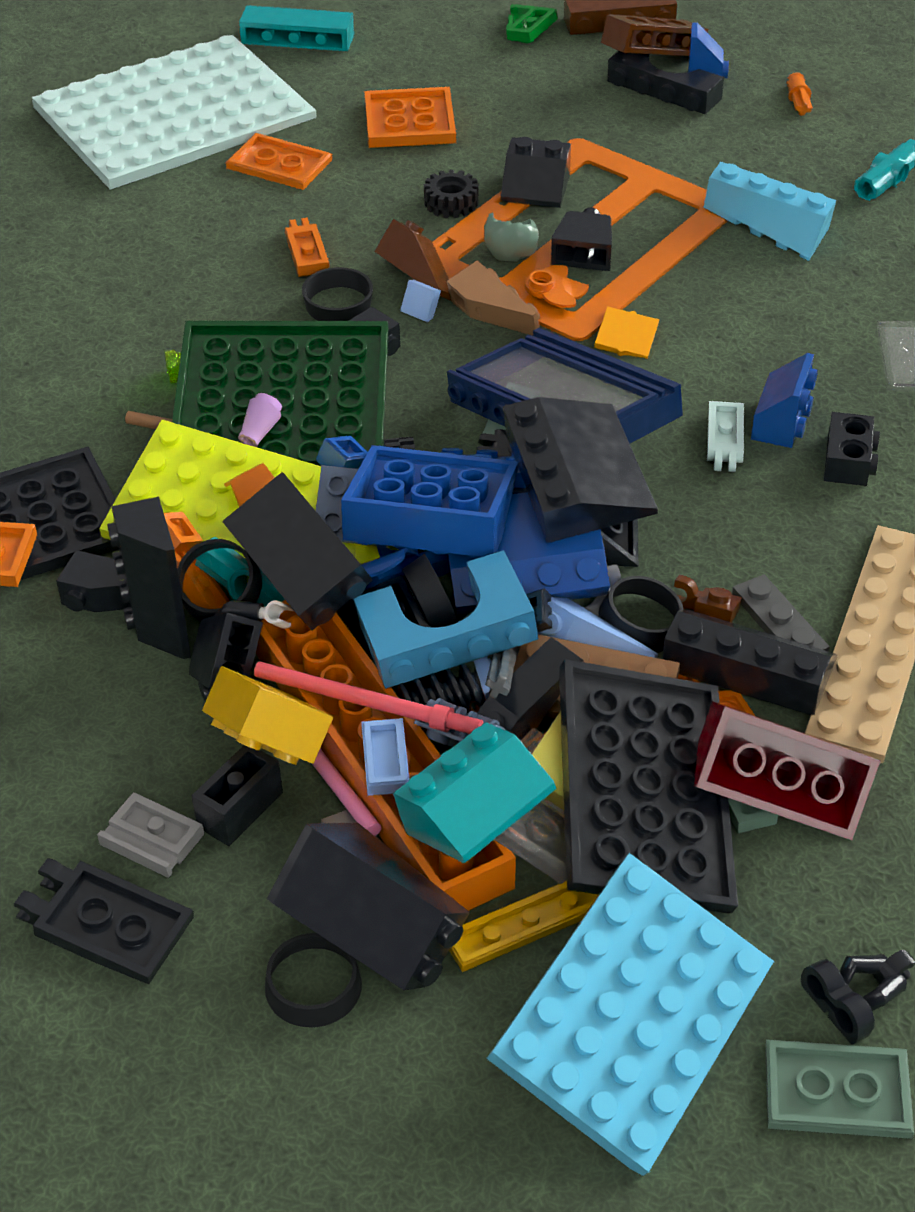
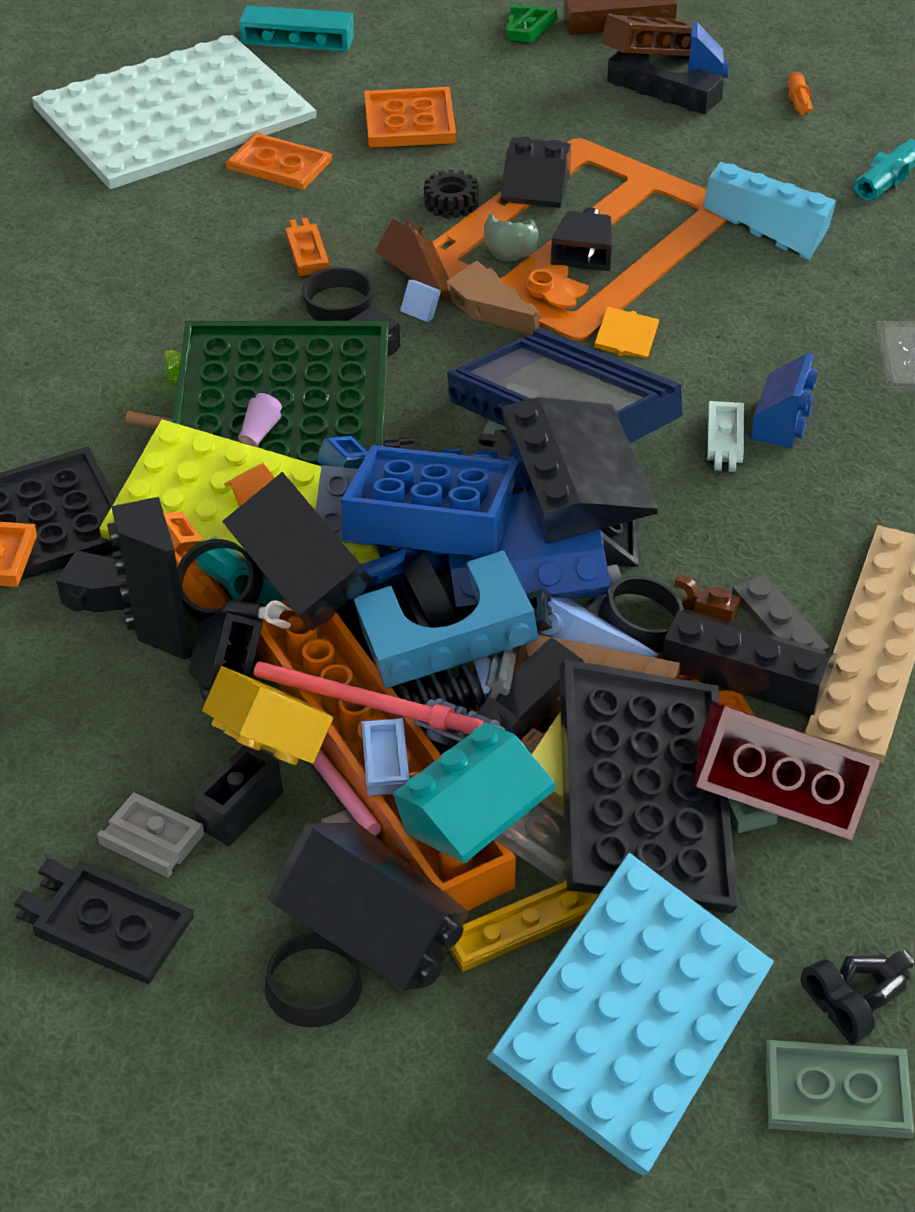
black brick [824,412,880,486] -> none

